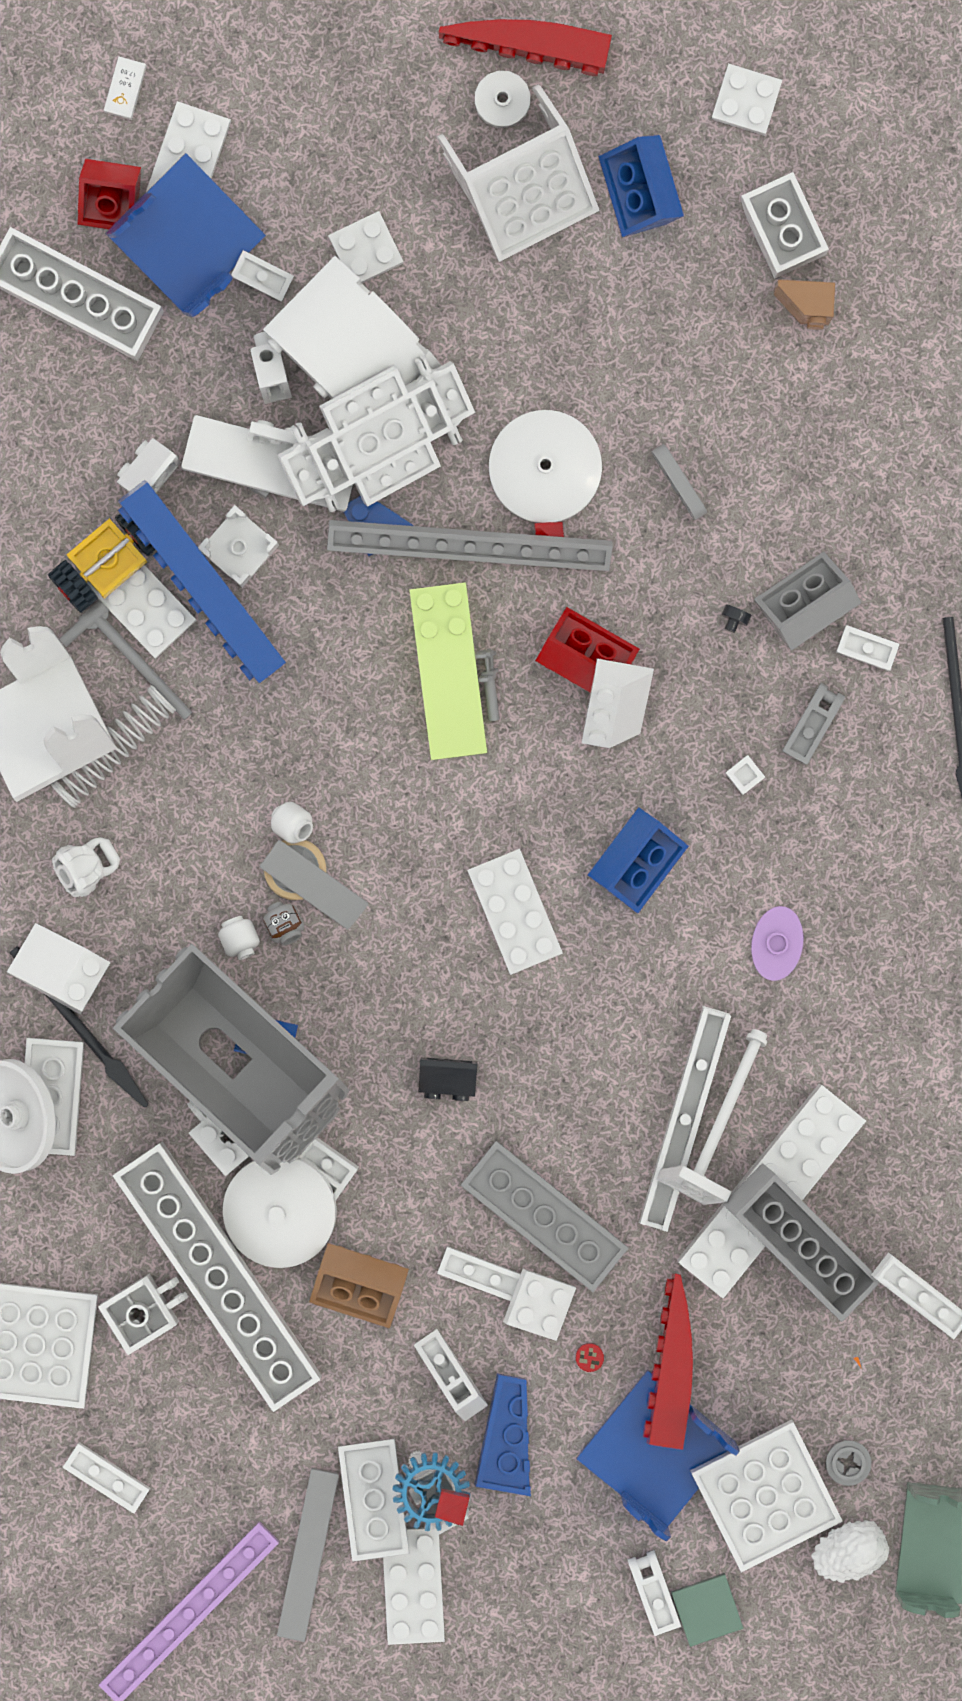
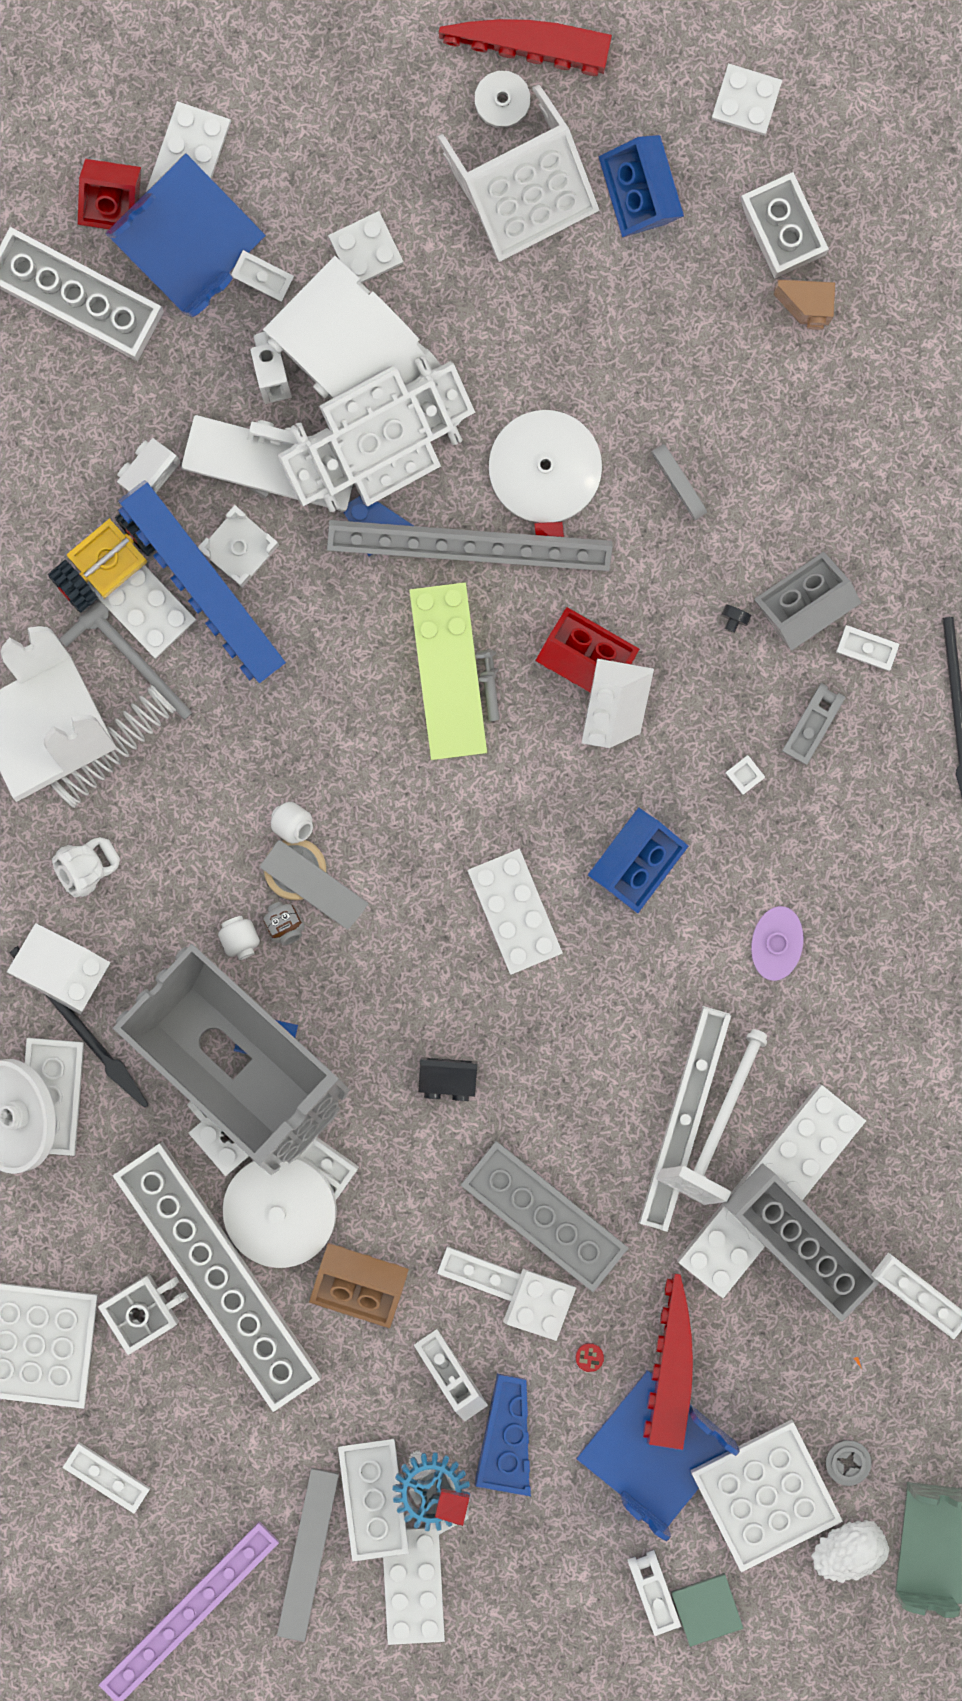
white tile [104,57,147,120] -> none

